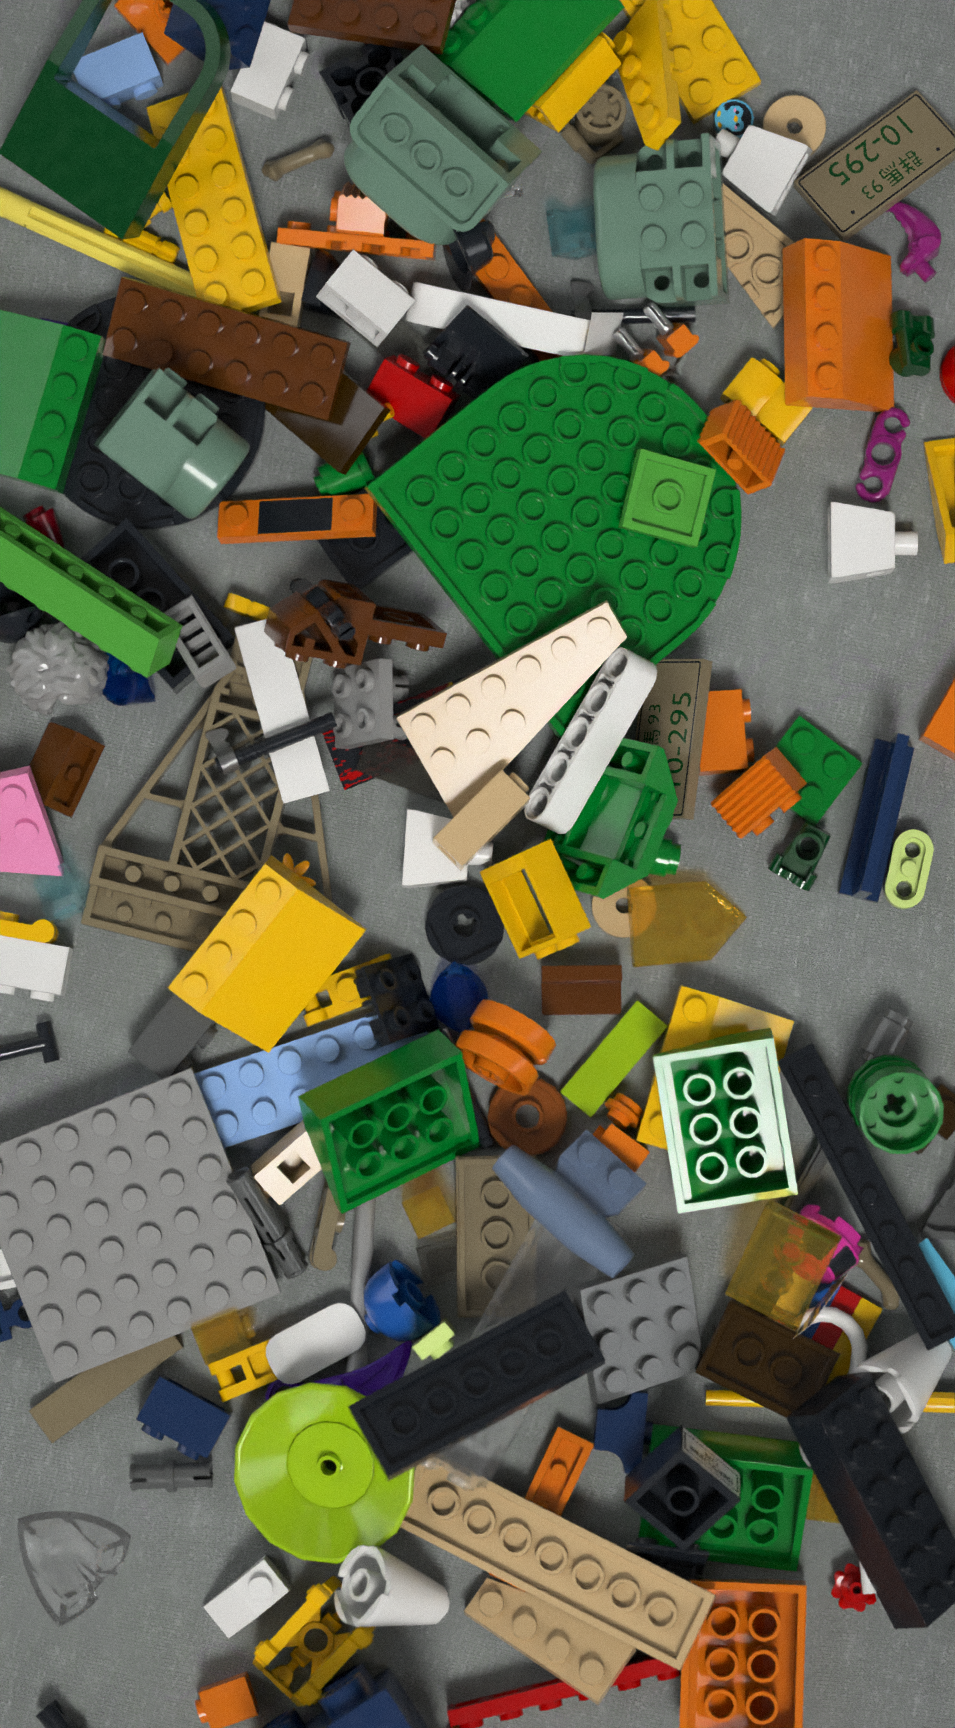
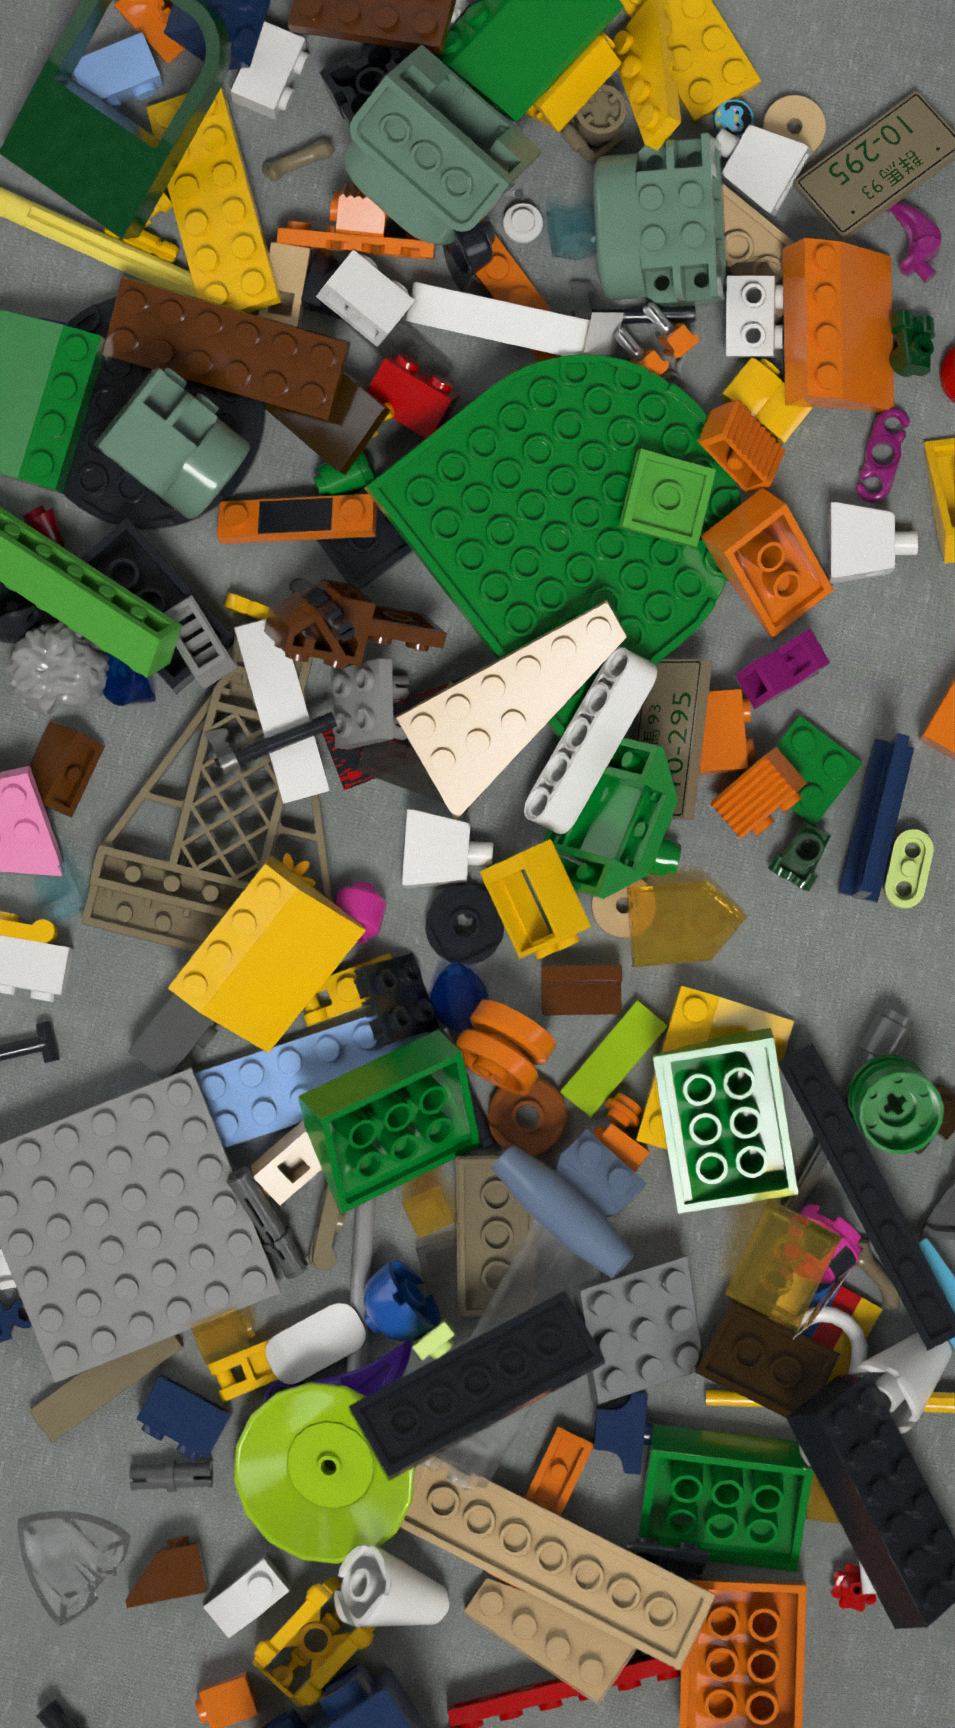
black hinge [423,305,529,400] -> none
tan brick [432,770,530,871] -> none
black brick [624,1425,741,1551] -> none
none -> reddish brown slope [125,1535,210,1608]
none -> dark pink head [334,881,386,944]
none -> white plate [503,203,543,243]
none -> orange slope [701,488,834,638]
none -> white brick [726,276,784,358]
none -> magenta brick [735,629,830,710]

